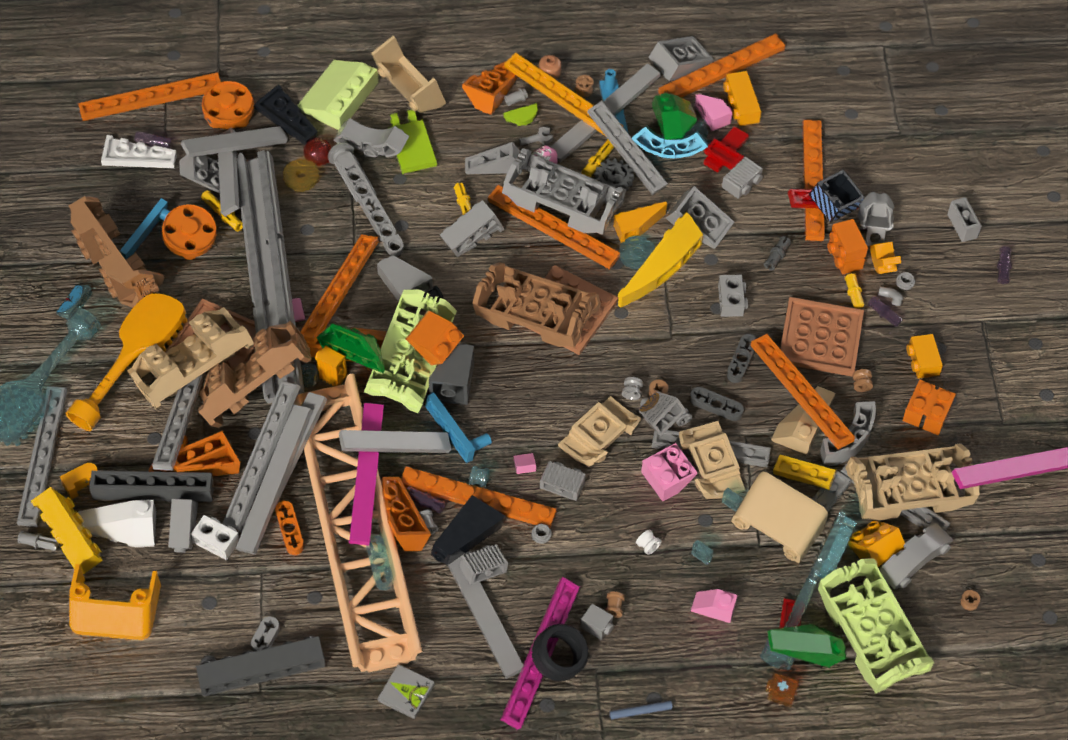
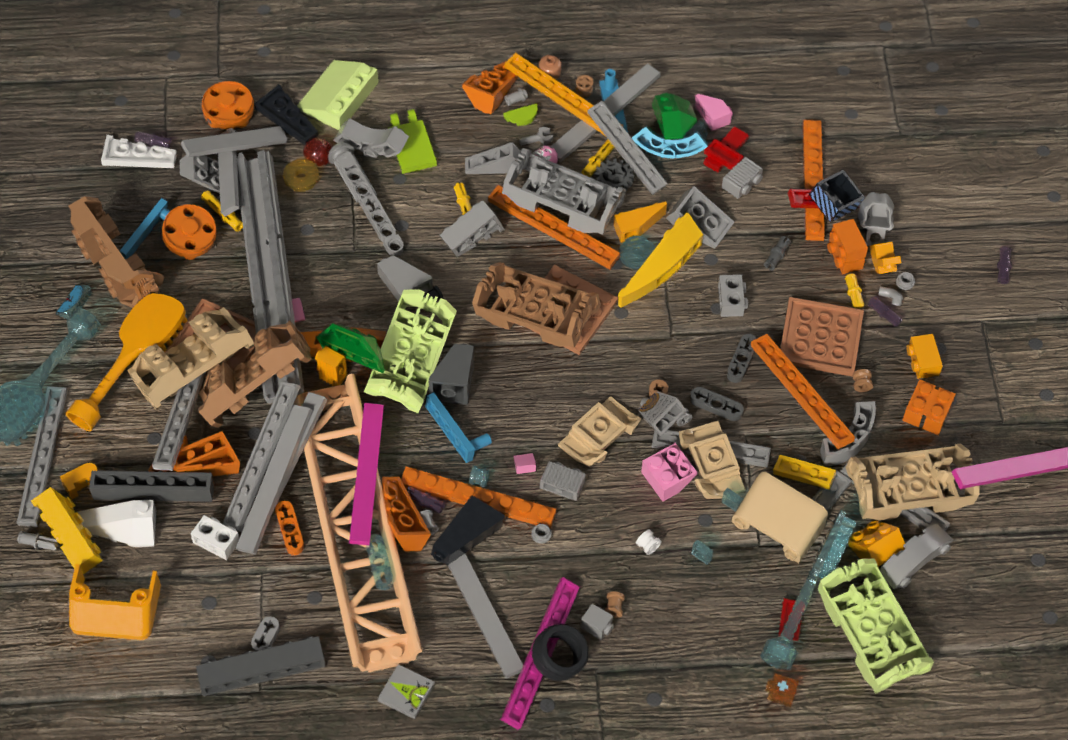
orange plate [78,72,221,121] -> none
light grey slope [168,499,198,553] -> none
orange tile [300,234,379,345] -> none
clear light blue wheel [301,363,319,387] -> none
light grey tile [339,430,451,453] -> none
tan windscreen [371,36,446,112] -> none
orange slope [406,311,464,365] -> none
light grey brick [459,544,508,585] -> none
sand blue bar [609,701,672,720] -> none
light grey wheel [622,377,643,400] -> none
light grey slope [649,36,714,81] -> none
orange plate [658,34,785,98] -> none
bright pink slope [691,589,737,623] -> none
light orange brick [723,71,761,126] -> none
green wedge [767,624,846,668] -> none
tan wedge [771,386,836,455] -> none
light grey brick [947,197,982,242] -> none
medium nougat bush [961,590,980,611] -> none

